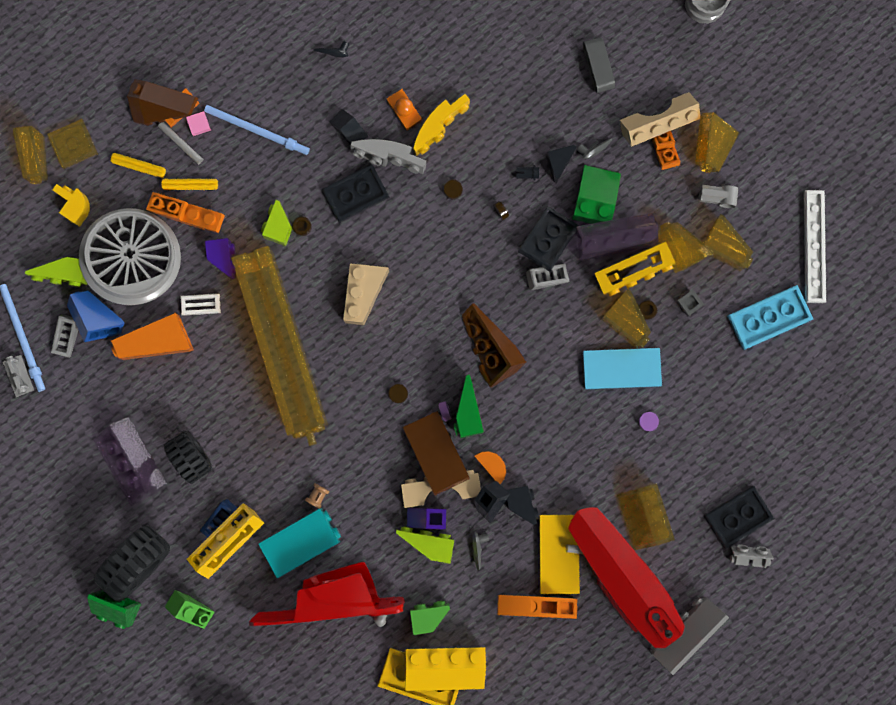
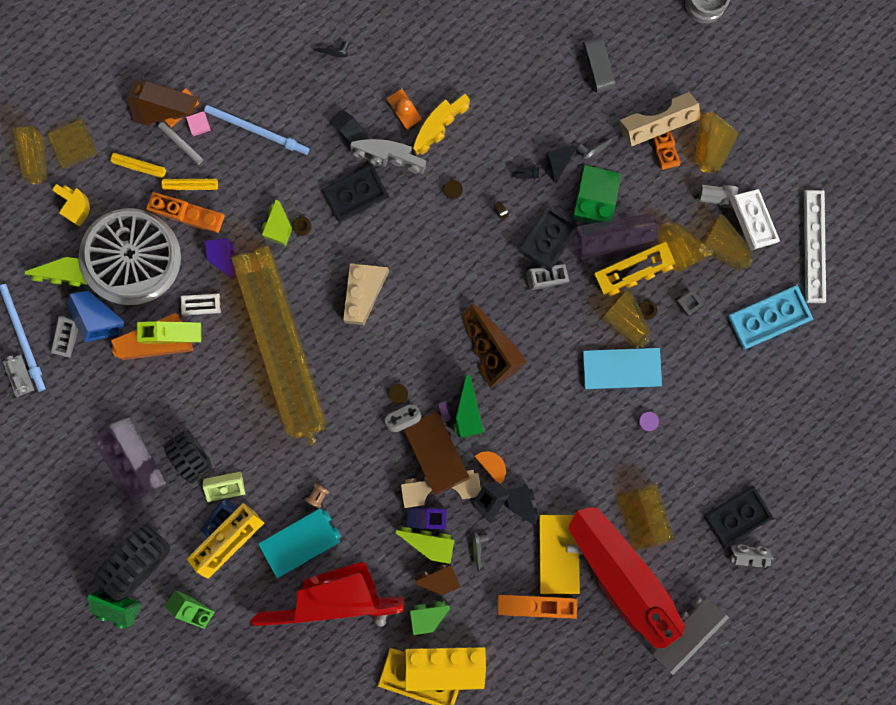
none -> lime slope [137,321,201,344]
none -> yellowish green slope [202,472,245,502]
none -> light grey beam [385,404,421,432]
none -> reddish brown slope [415,563,461,595]
none -> white tile [730,189,780,251]

